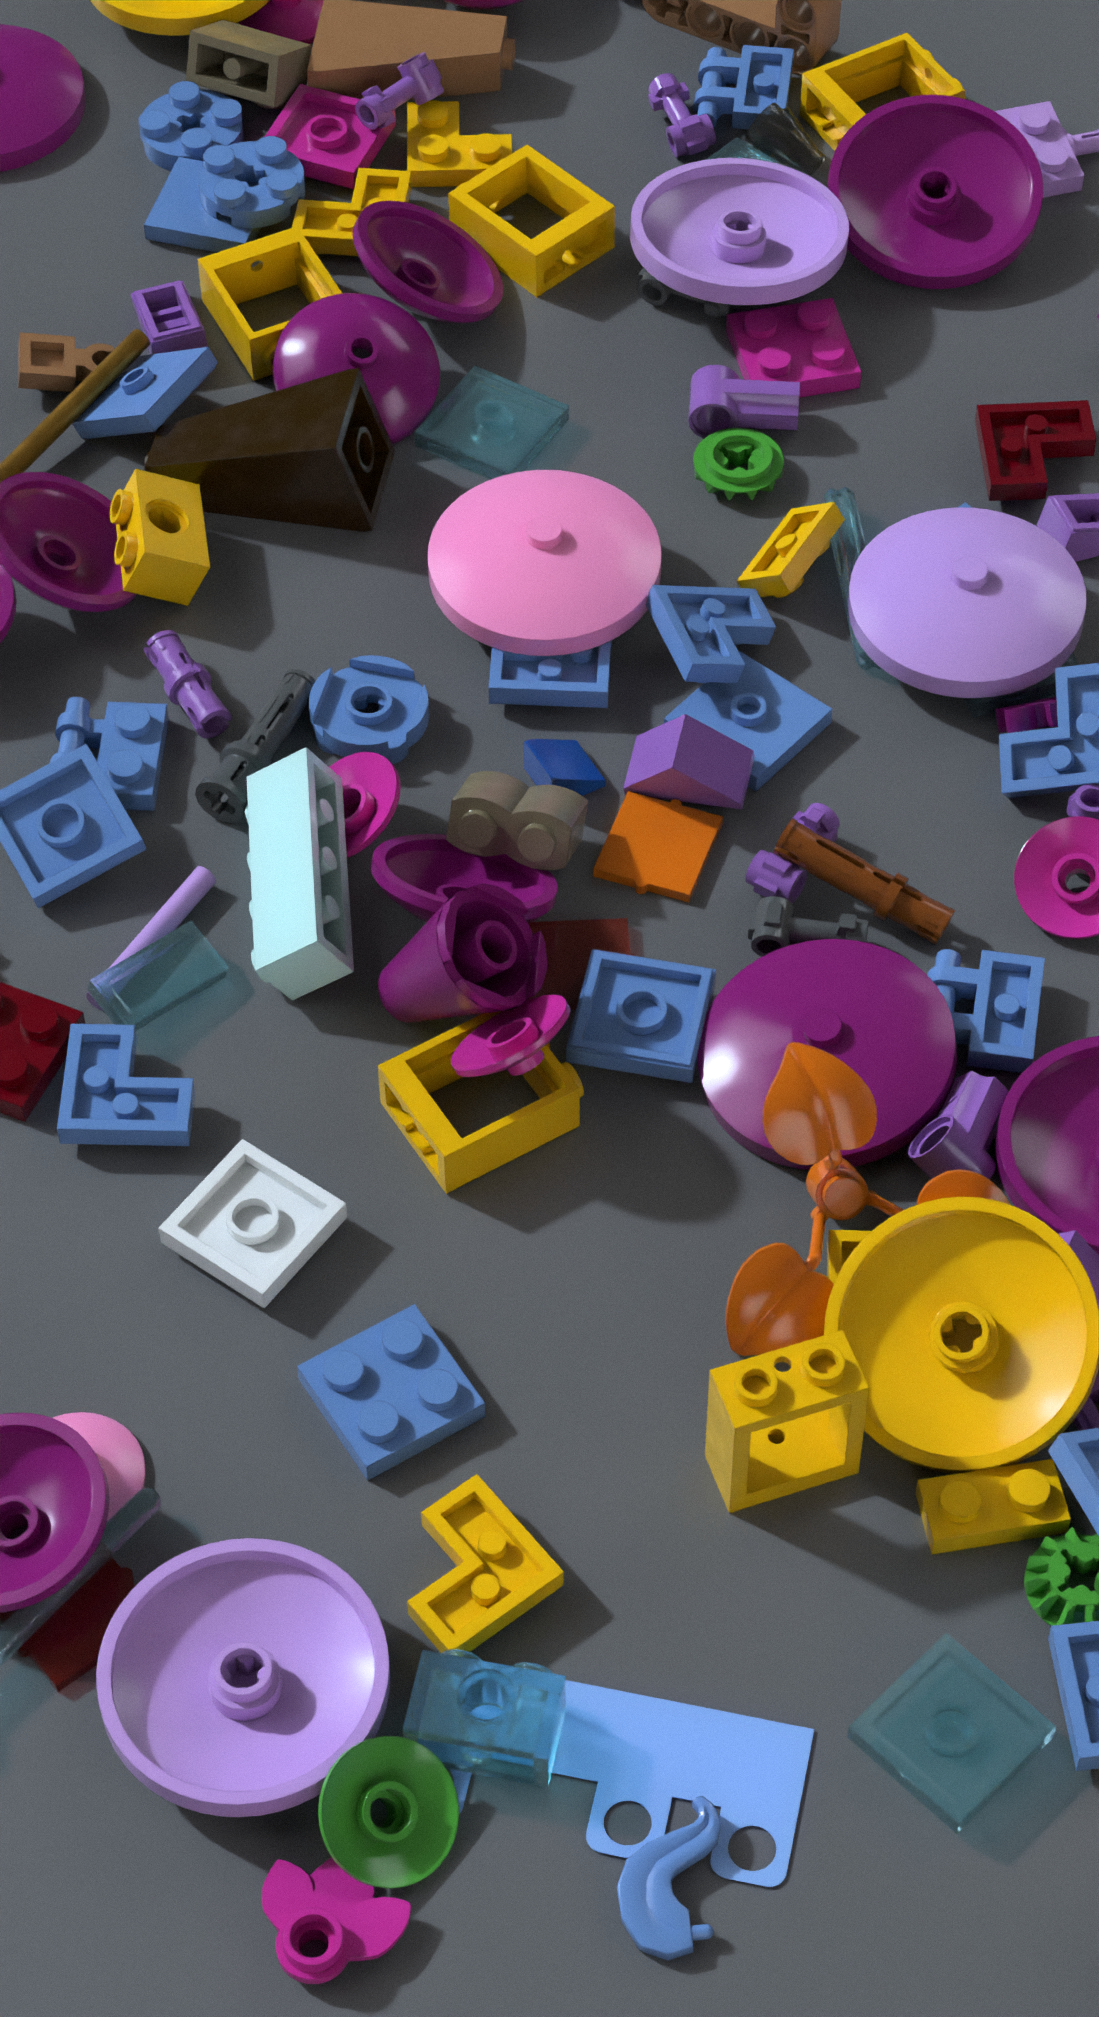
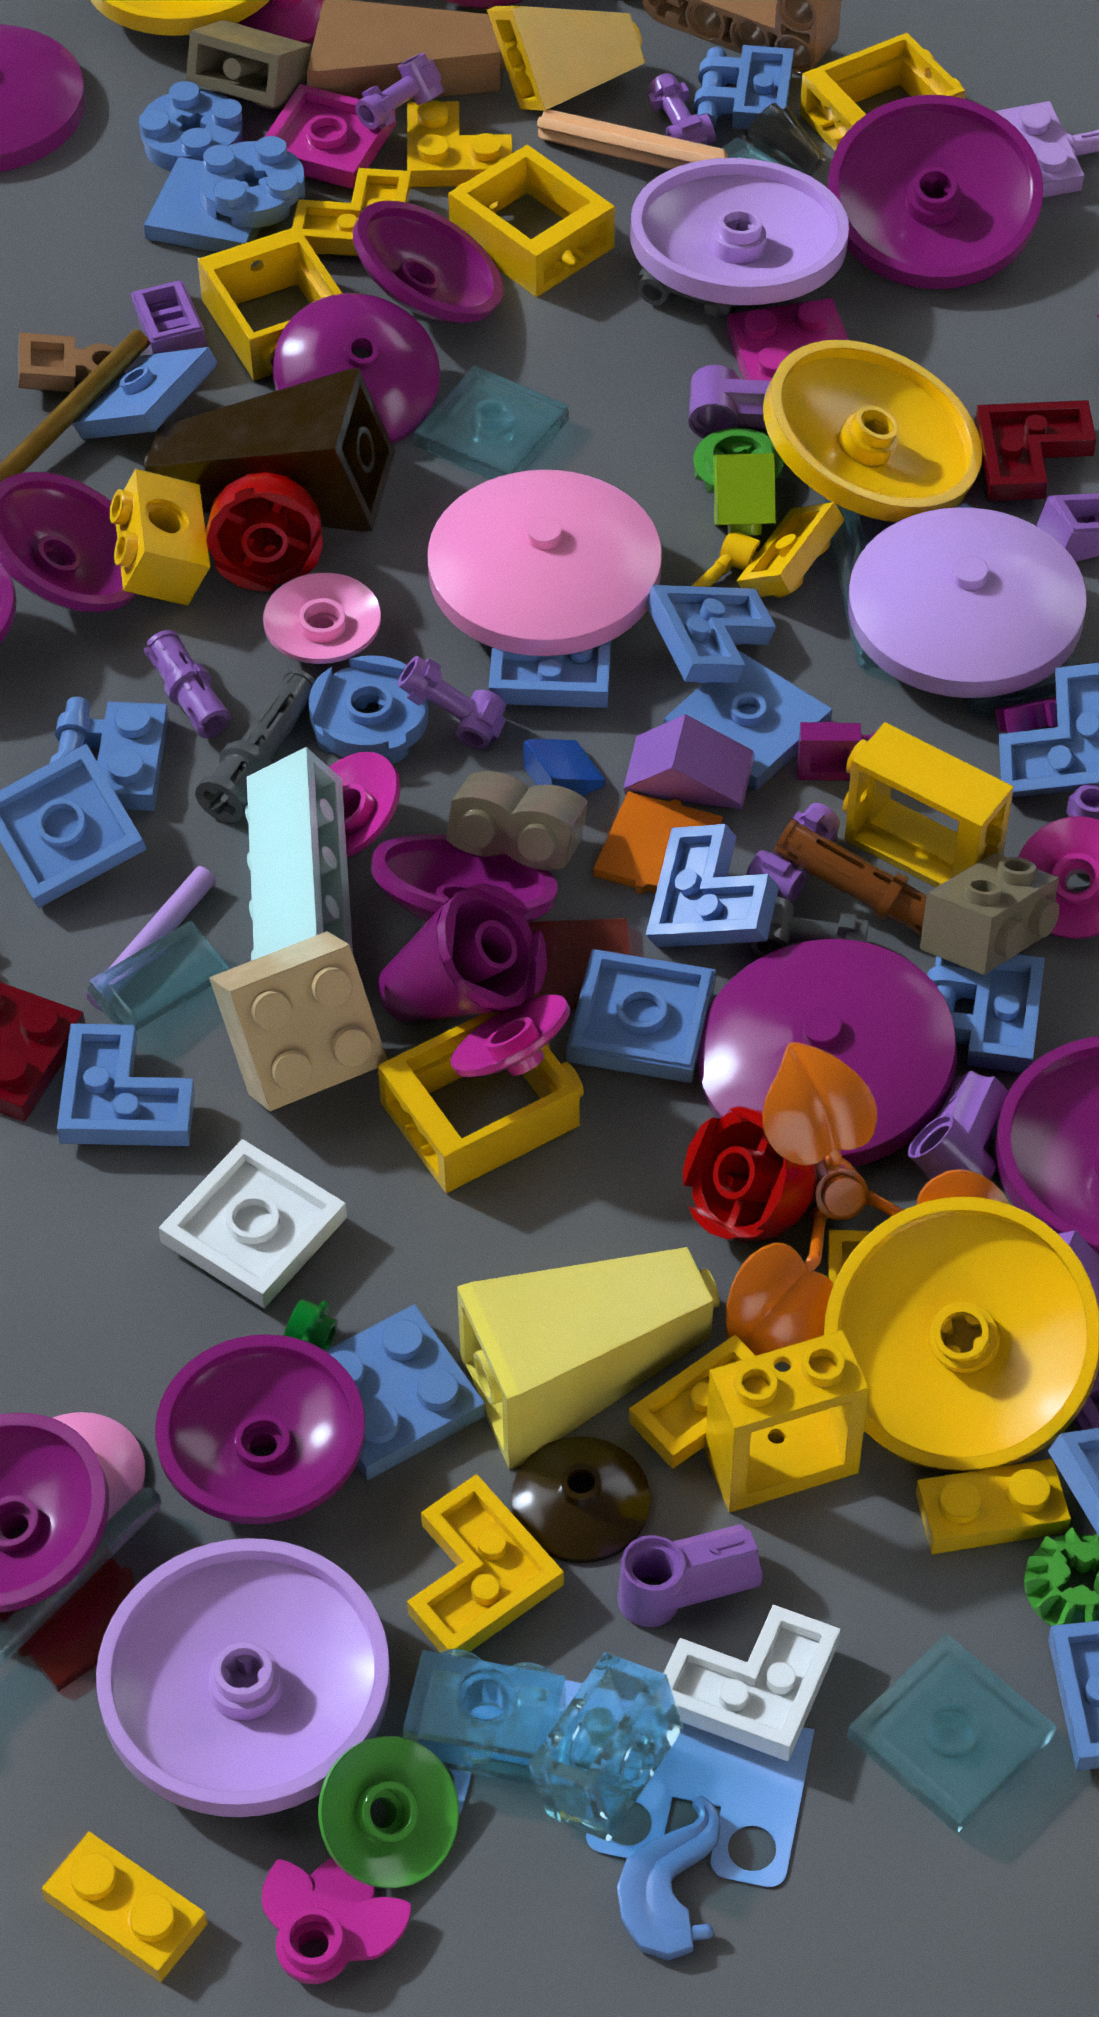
none -> yellow plate [41,1831,208,1983]
none -> magenta dish [155,1334,365,1524]
none -> red cylinder [206,472,323,592]
none -> tan brick [209,931,387,1111]
none -> bright pink dish [263,573,381,664]
none -> green plate [283,1299,338,1351]
none -> medium lavender bar [397,656,506,750]
none -> light yellow slope [457,1247,720,1469]
none -> yellow slope [487,6,646,111]
none -> dark brown dish [511,1437,650,1563]
none -> clear light blue brick [528,1652,683,1842]
none -> light nougat axle [537,109,728,170]
none -> medium lavender piece [617,1524,763,1627]
none -> yellow plate [629,1335,755,1469]
none -> plate [646,824,779,947]
none -> white plate [652,1604,840,1762]
none -> red cylinder [682,1106,817,1242]
none -> yellow hand [691,532,760,587]
none -> lime brick [713,453,776,536]
none -> yellow dish [763,340,982,522]
none -> magenta plate [797,721,876,781]
none -> yellow window [842,722,1014,887]
none -> dark tan brick [920,853,1059,975]

